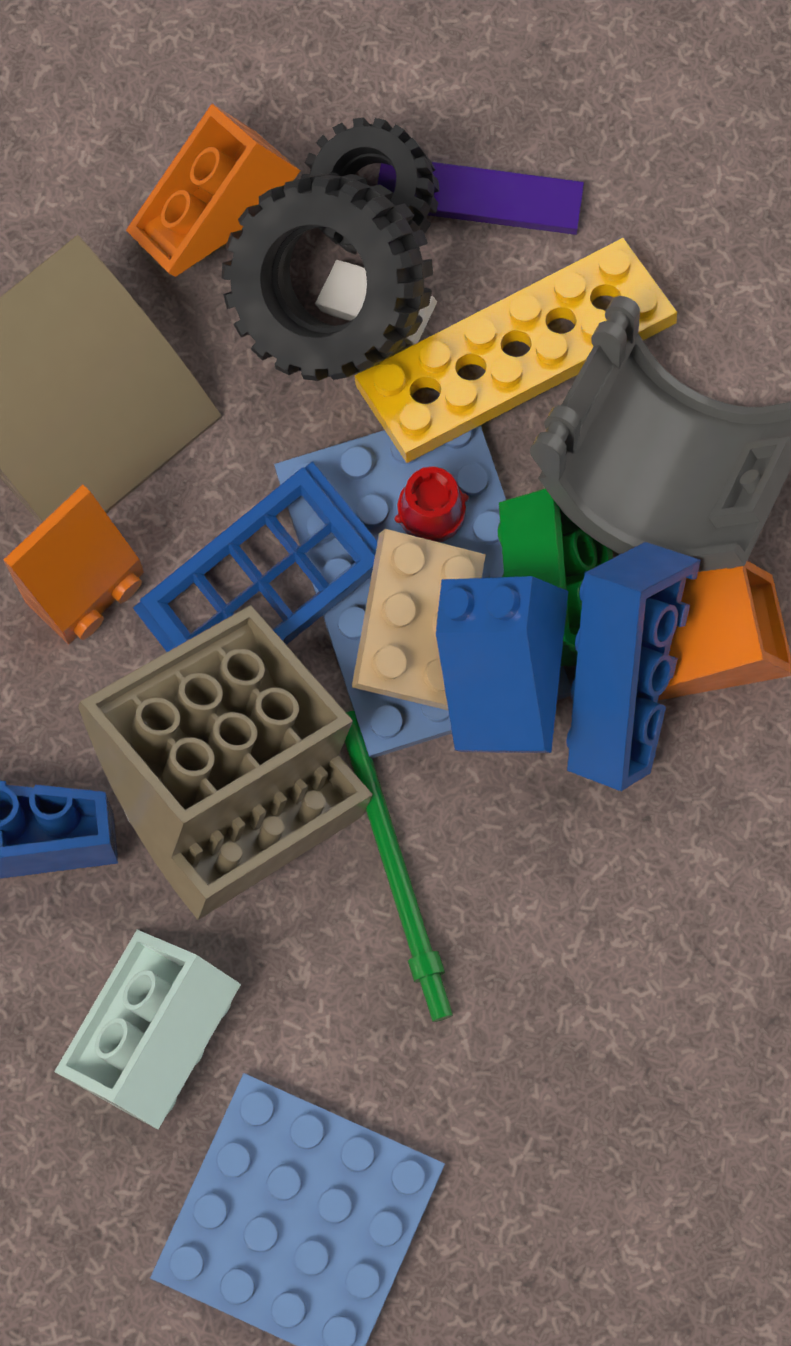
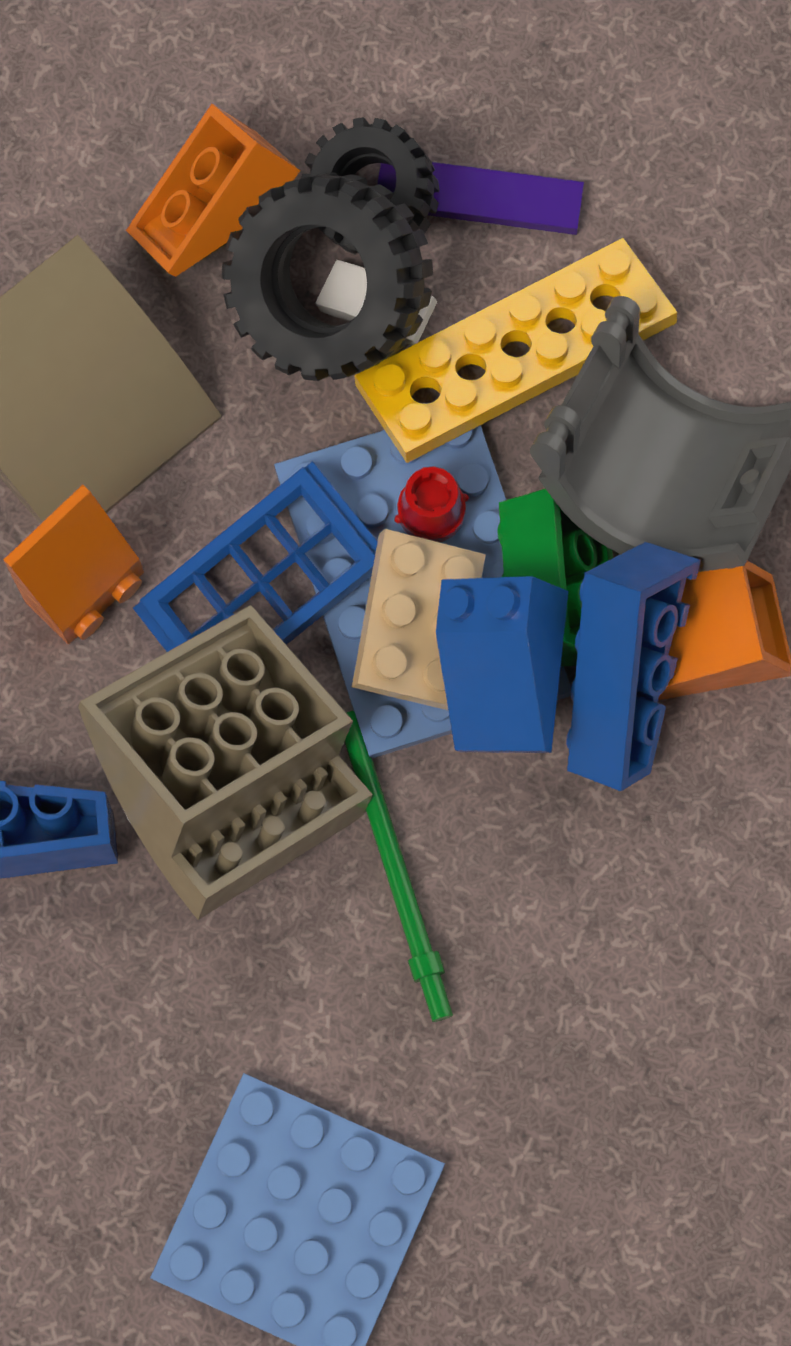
light aqua slope [54,930,241,1129] -> none

